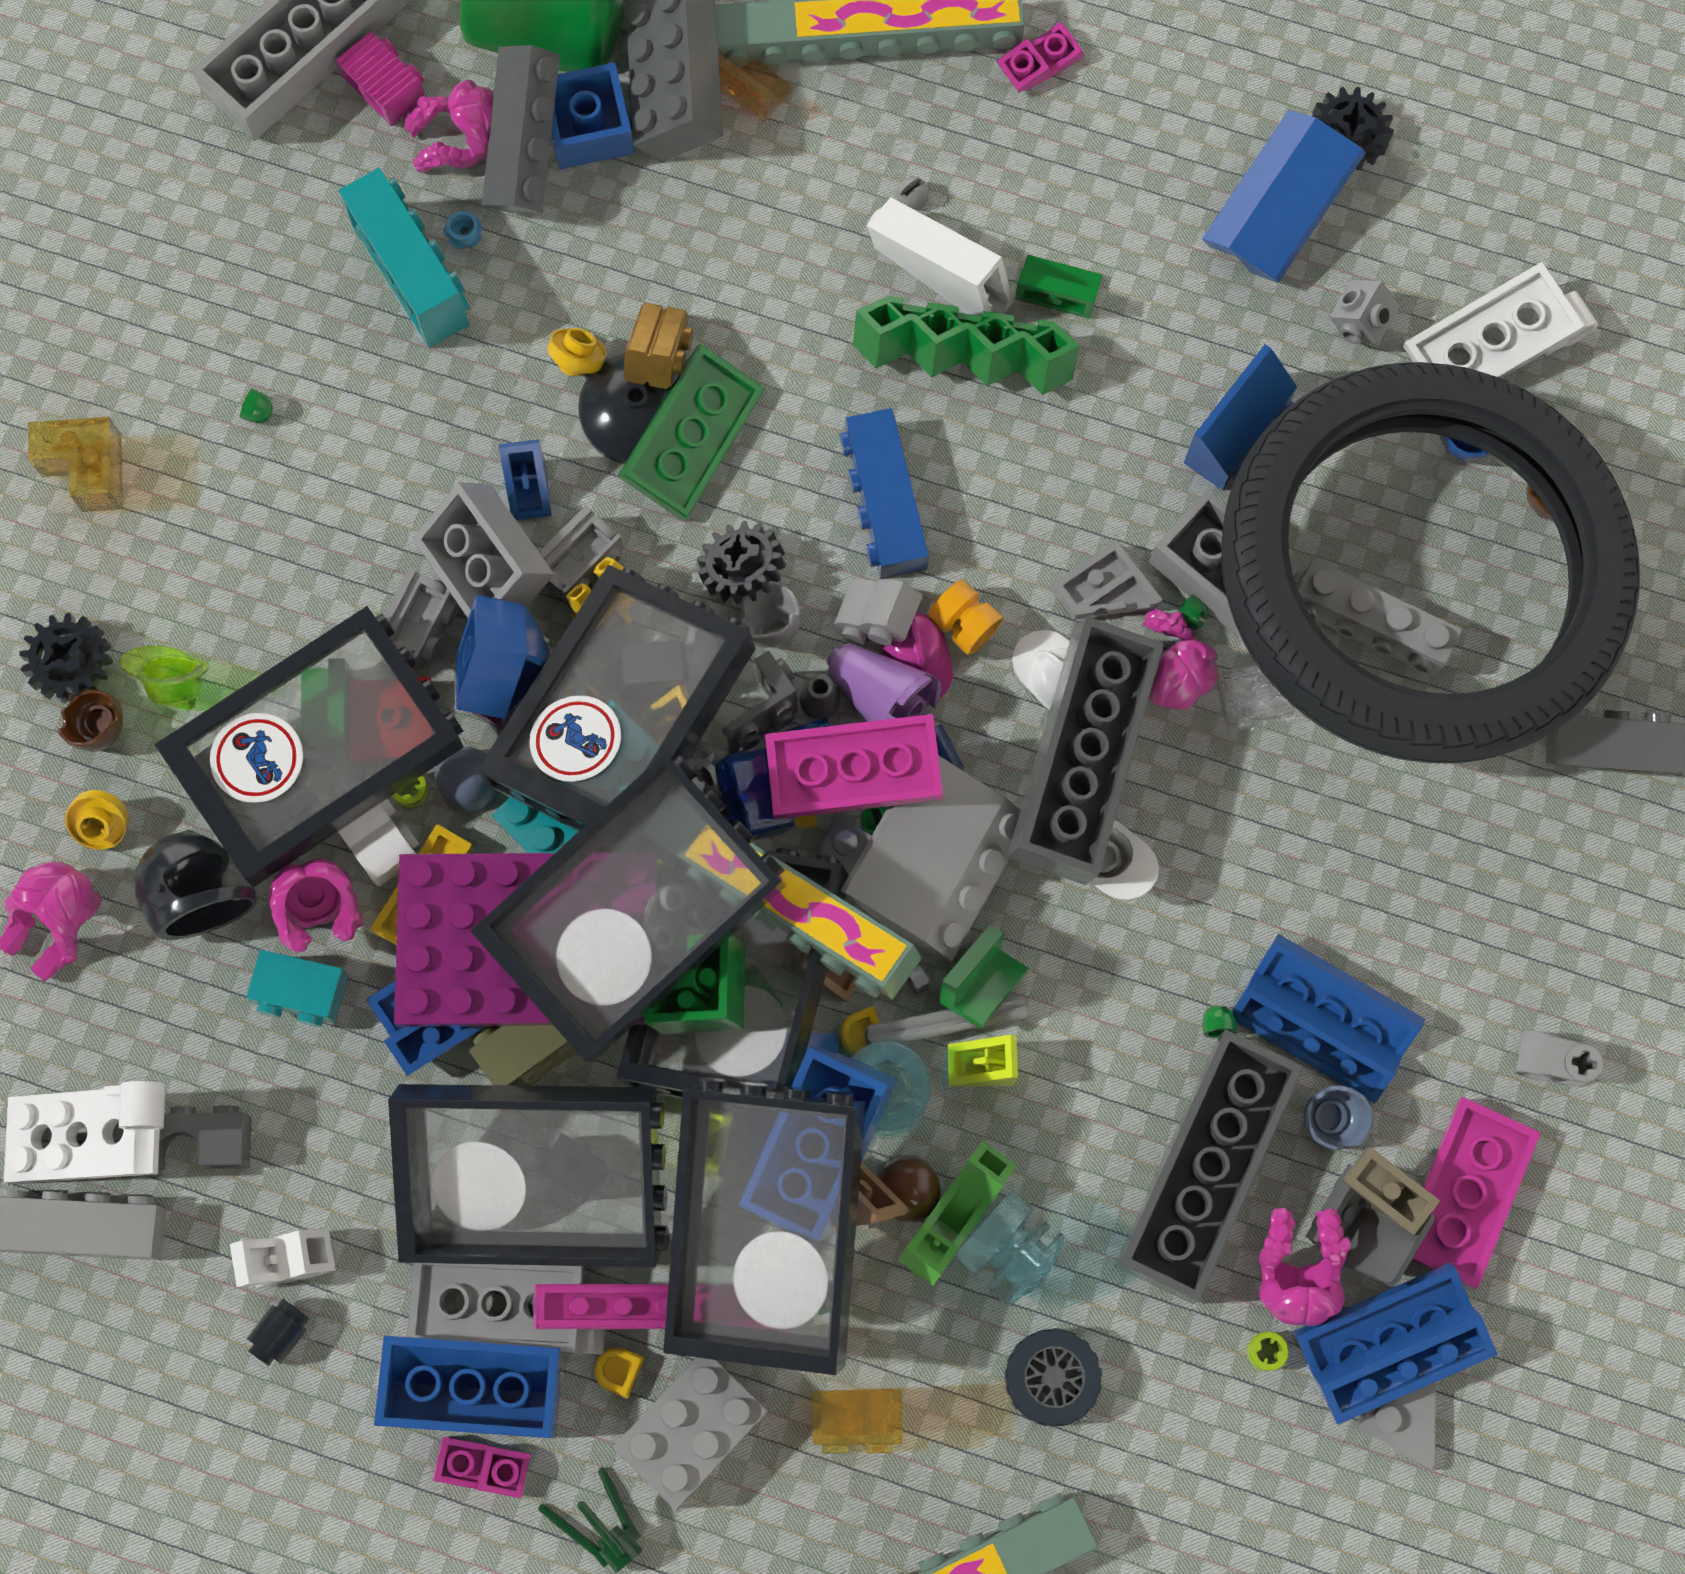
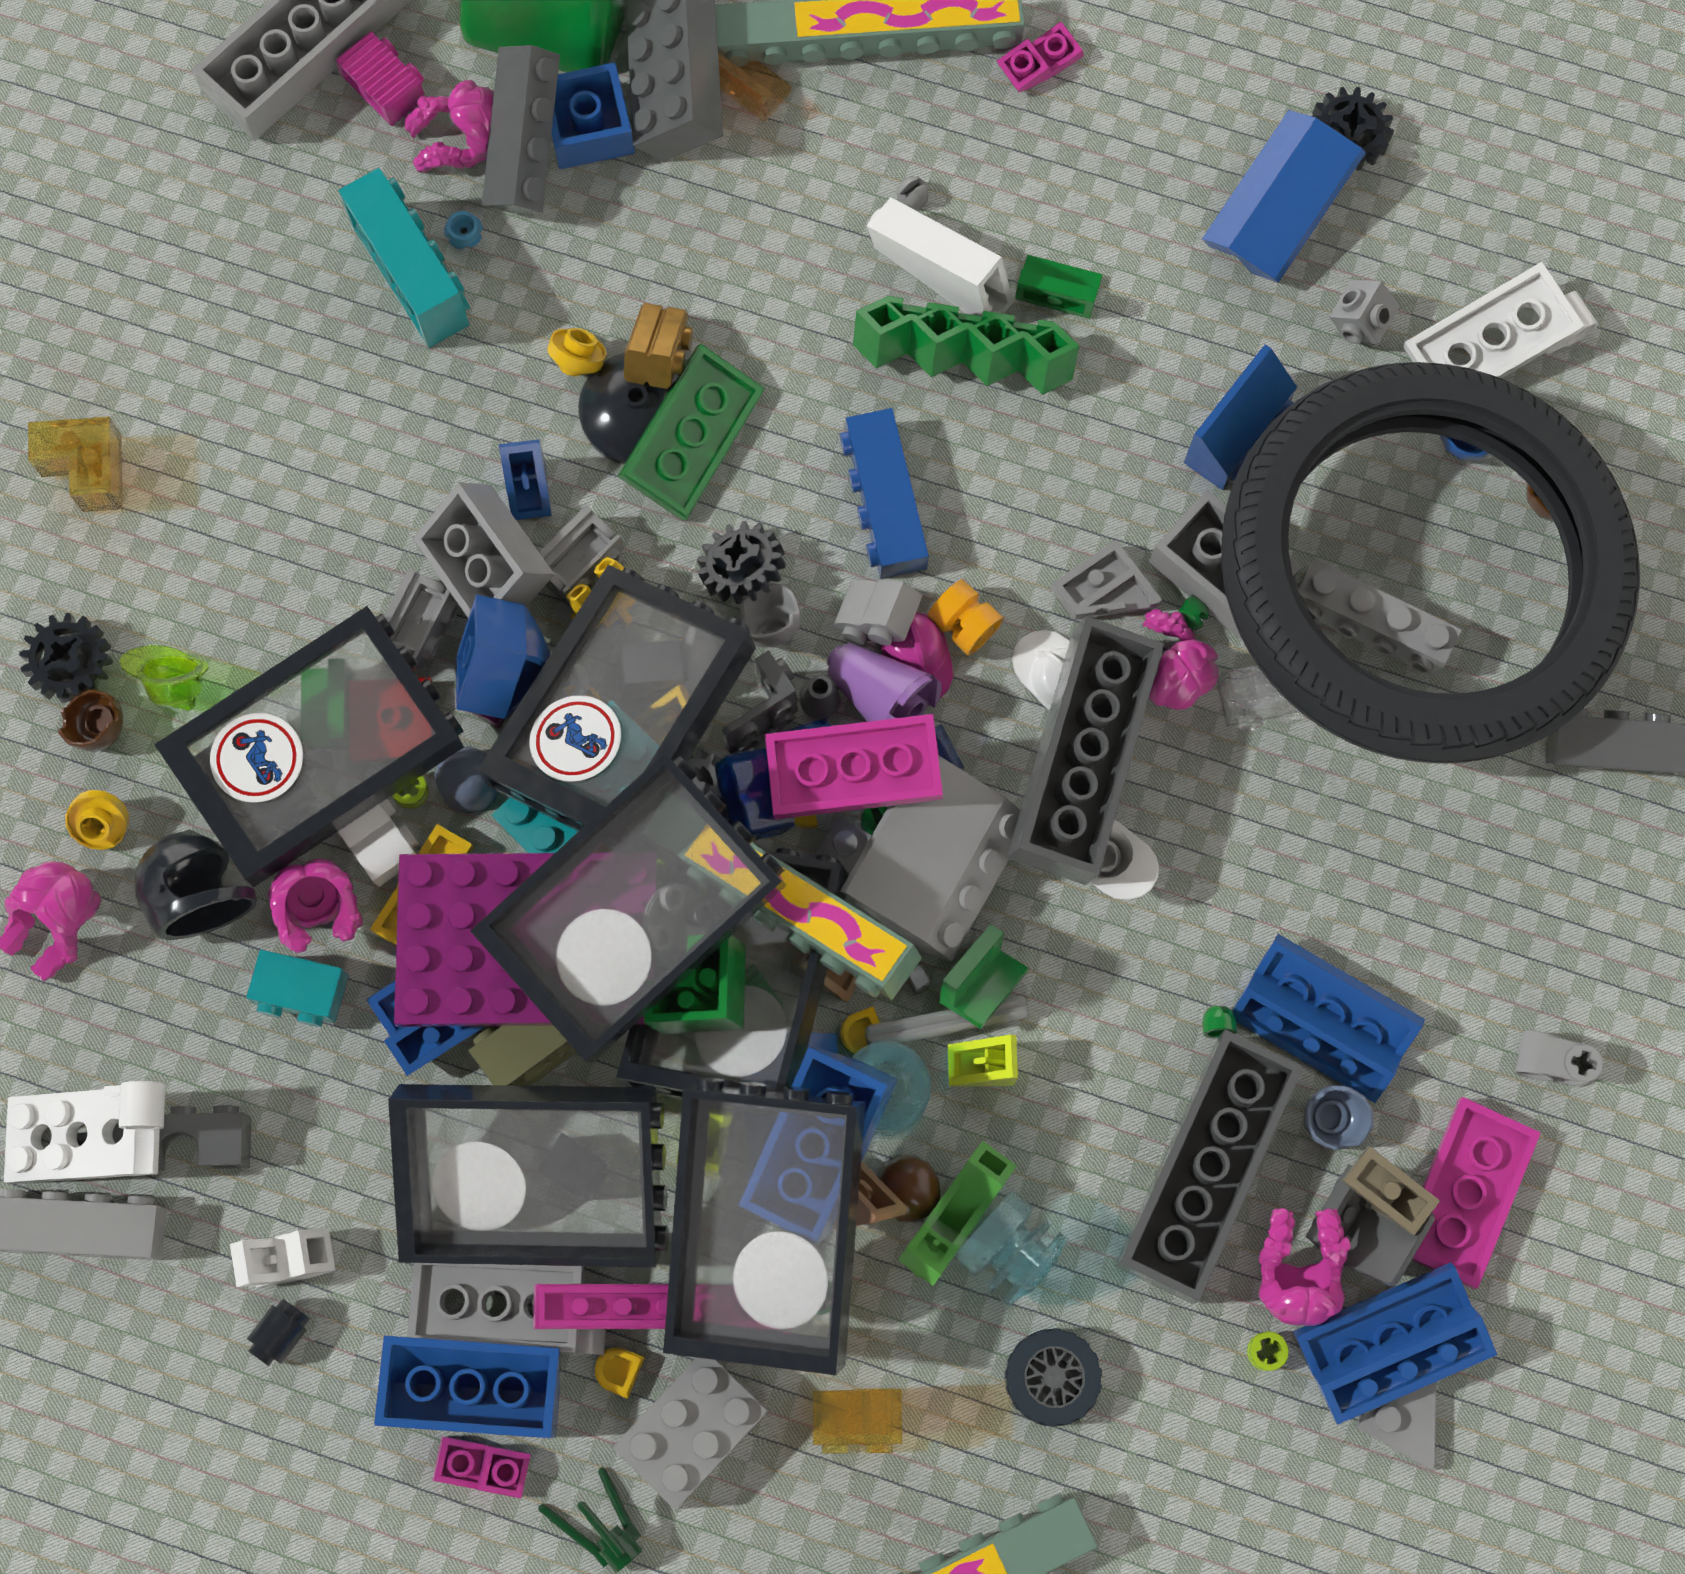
green hinge [240,388,273,423] -> none

